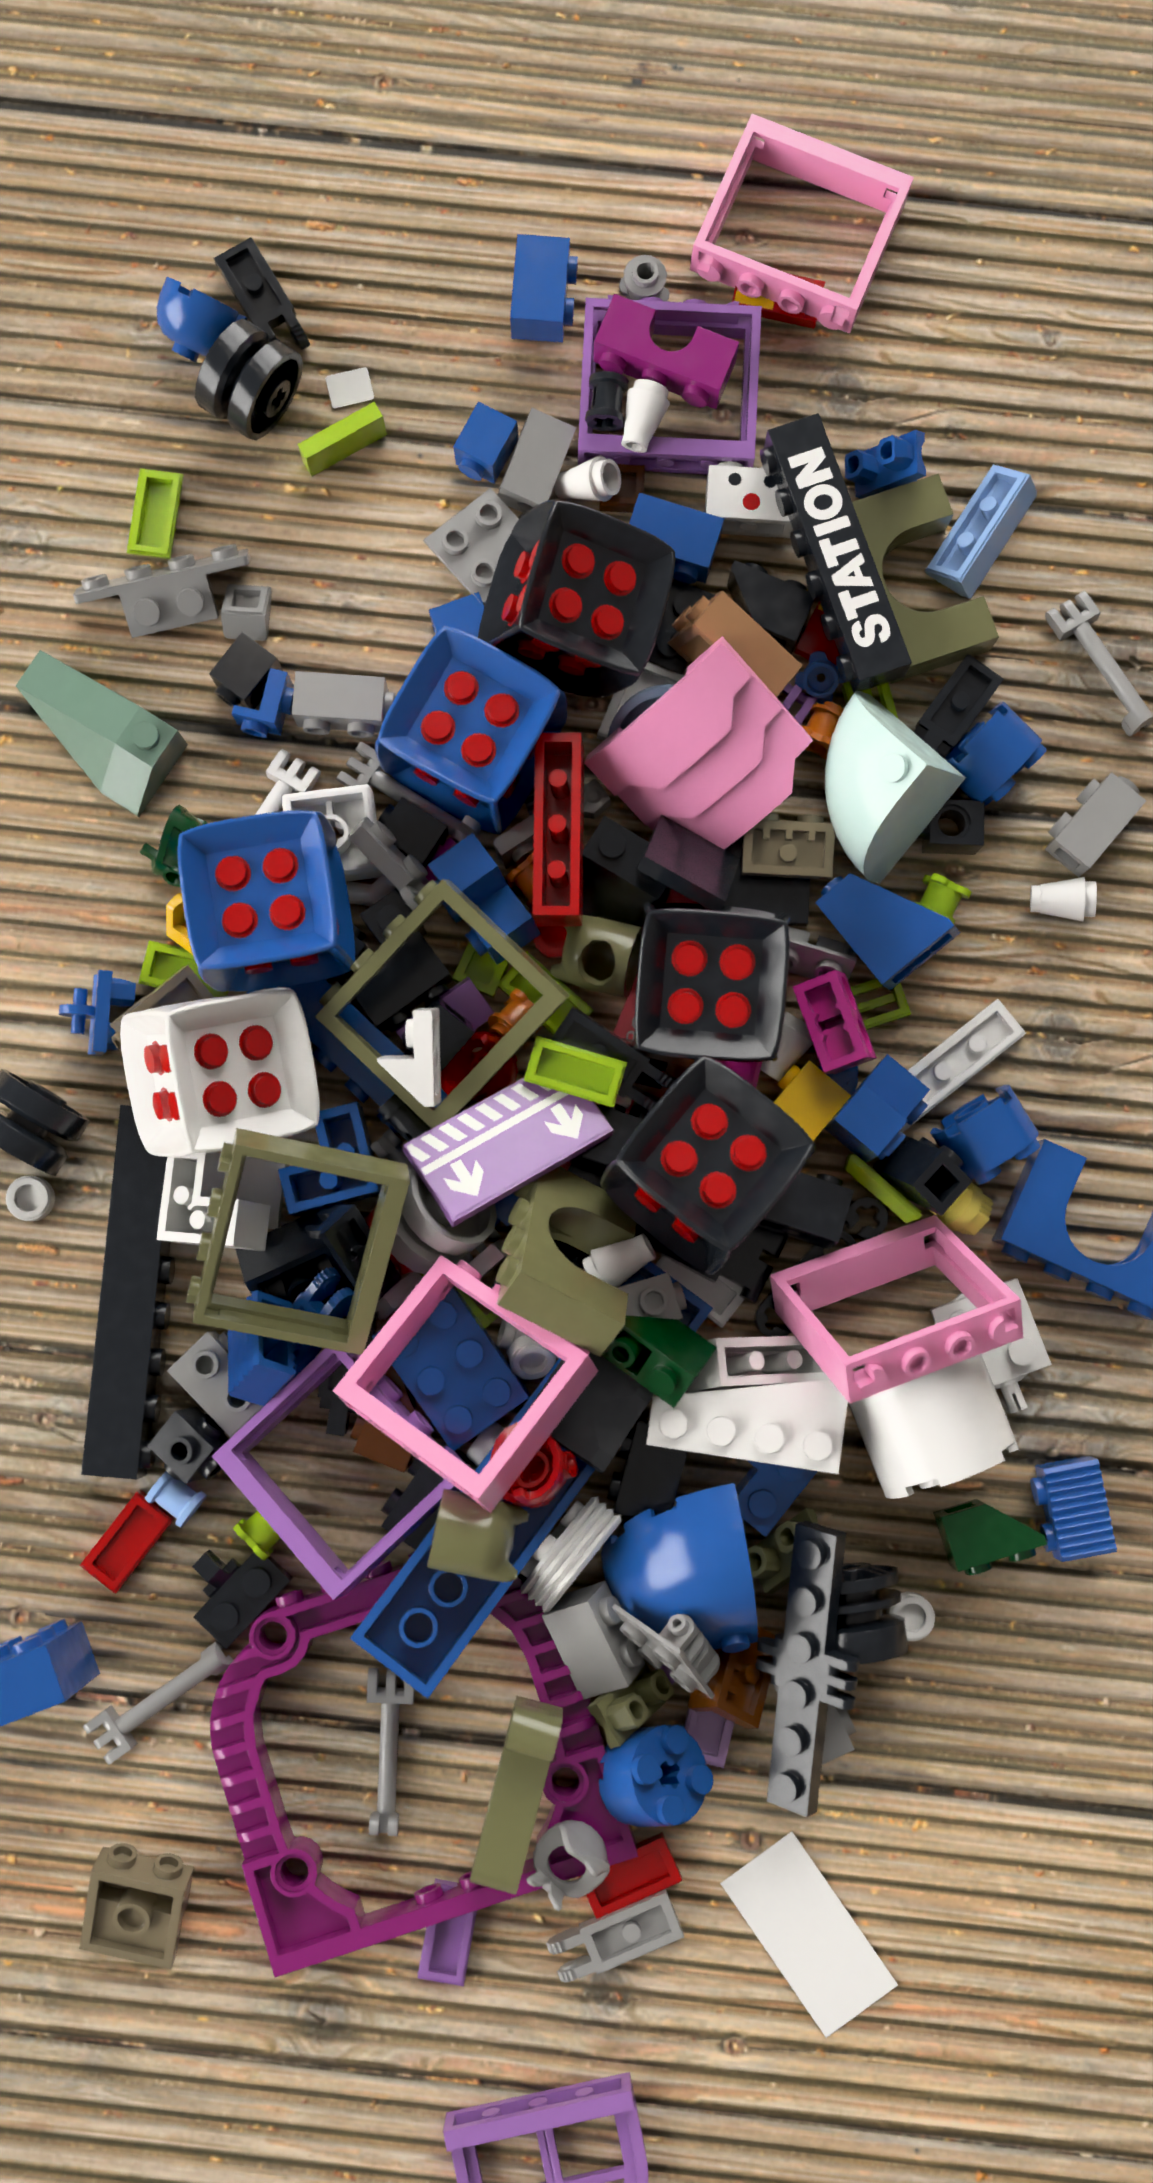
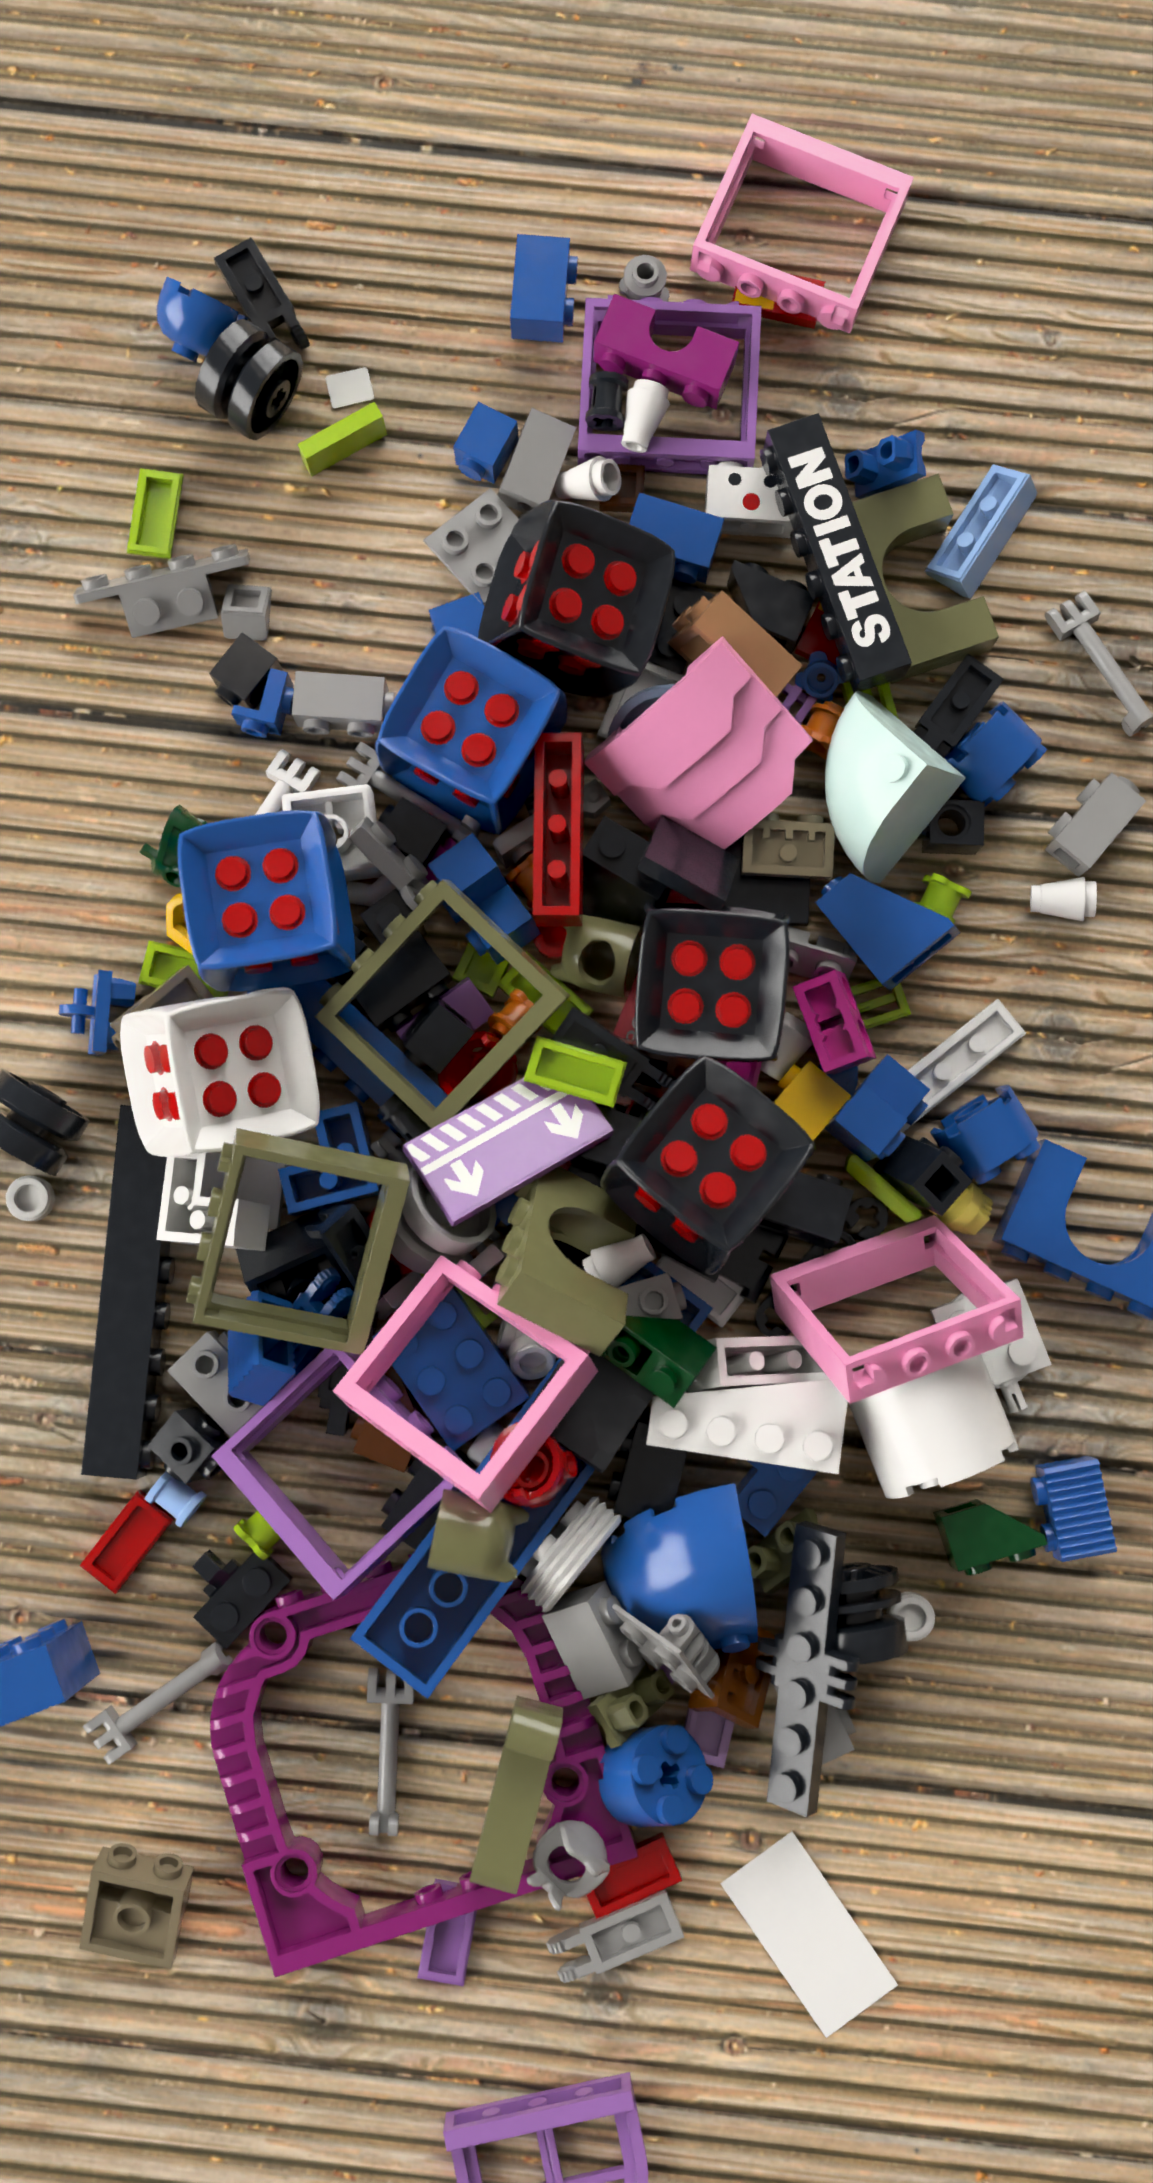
sand green wedge [16,650,188,817] -> none
white slope [377,1008,441,1107] -> none

